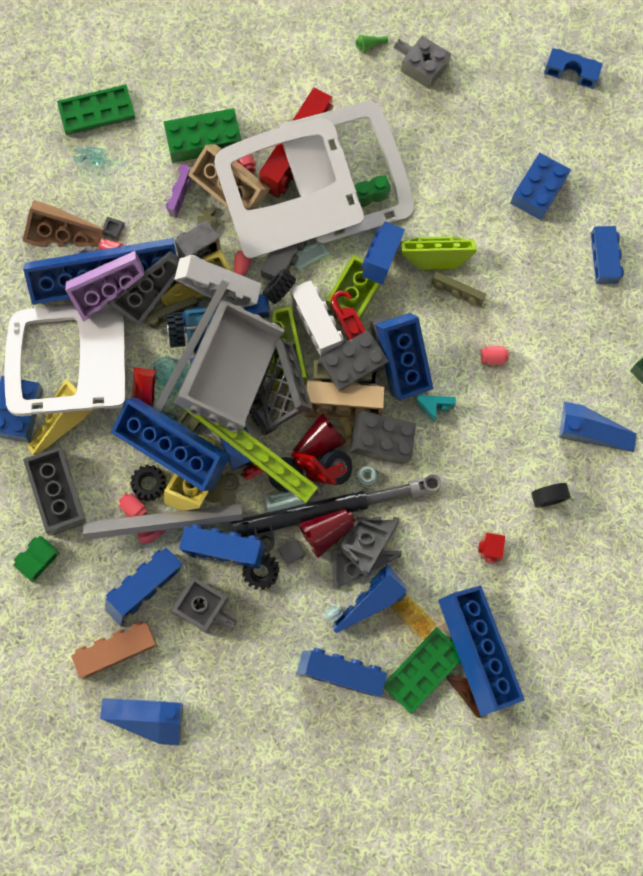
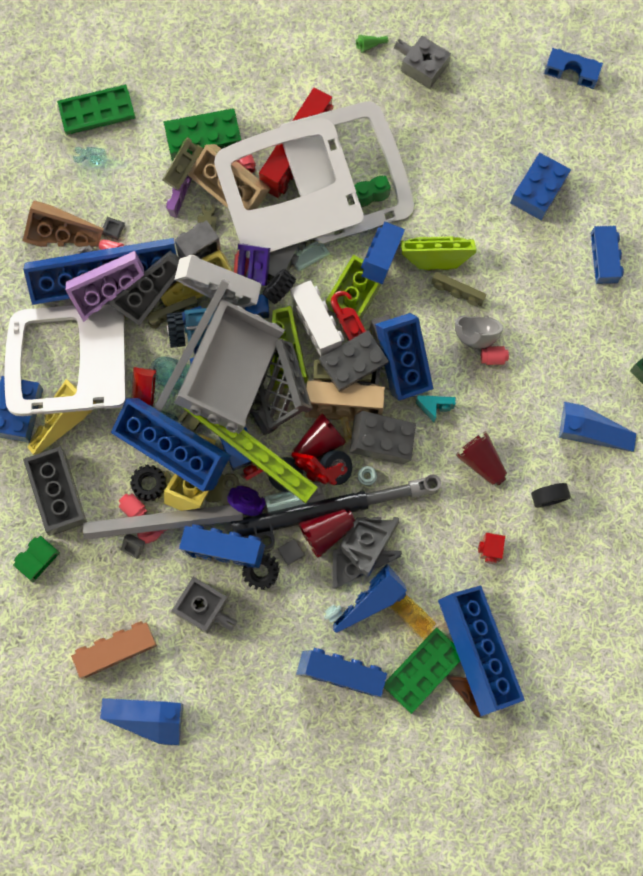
blue wedge [105,547,182,627] -> none
none -> dark grey tile [121,534,145,559]
none -> olive plate [162,137,203,190]
none -> dark purple plate [227,486,266,516]
none -> dark purple plate [237,243,271,286]
none -> light grey cylinder [455,315,503,349]
none -> dark red cone [456,431,507,486]

